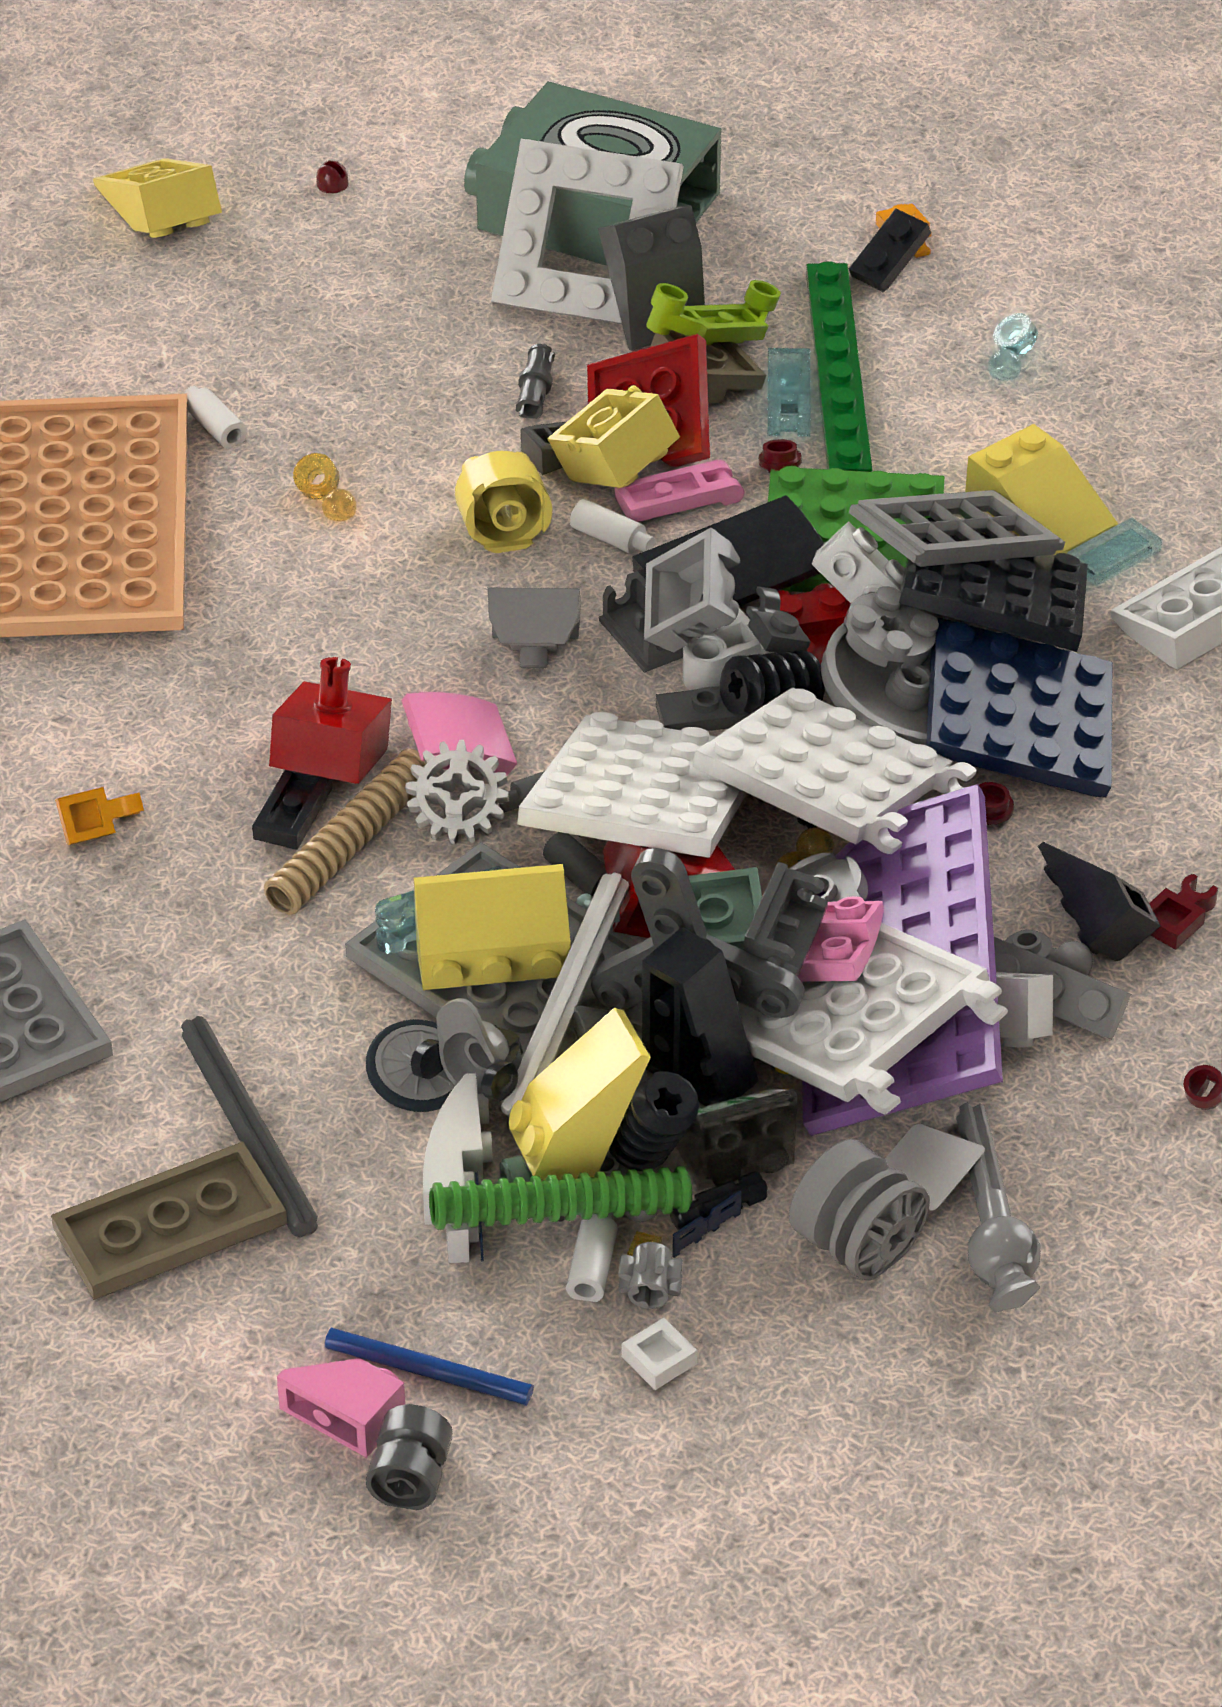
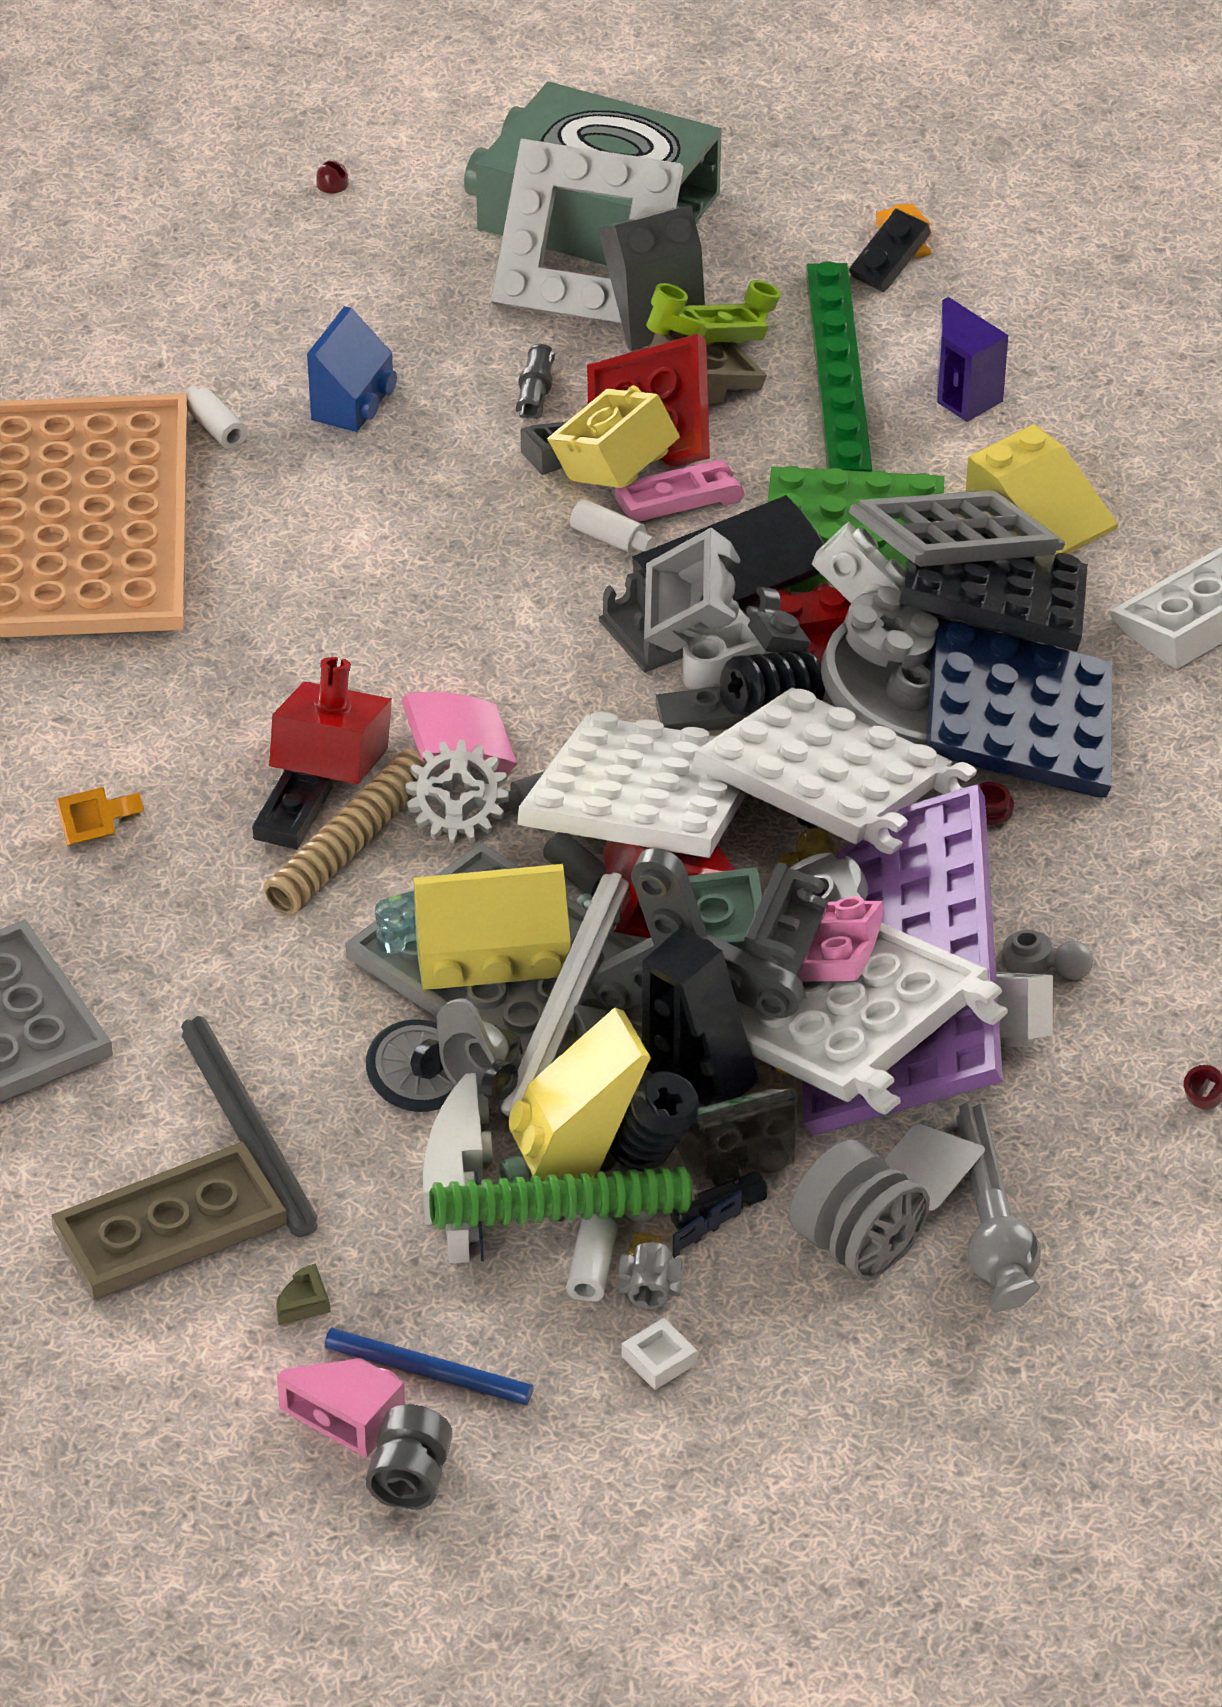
light yellow slope [93,158,222,238] -> none
clear yellow plate [293,453,357,521] -> none
light yellow brick [455,451,553,553] -> none
light grey brick [487,587,581,668] -> none
dark red plate [758,439,802,473] -> none
clear light blue plate [767,348,811,437] -> none
clear light blue plate [988,313,1038,381] -> none
light grey plate [994,937,1132,1040] -> none
black slope [1038,842,1161,961] -> none
clear light blue tile [1067,517,1162,586] -> none
dark red plate [1149,874,1218,950] -> none
none -> olive tile [276,1263,330,1325]
none -> blue slope [307,306,397,432]
none -> dark purple slope [937,297,1009,422]

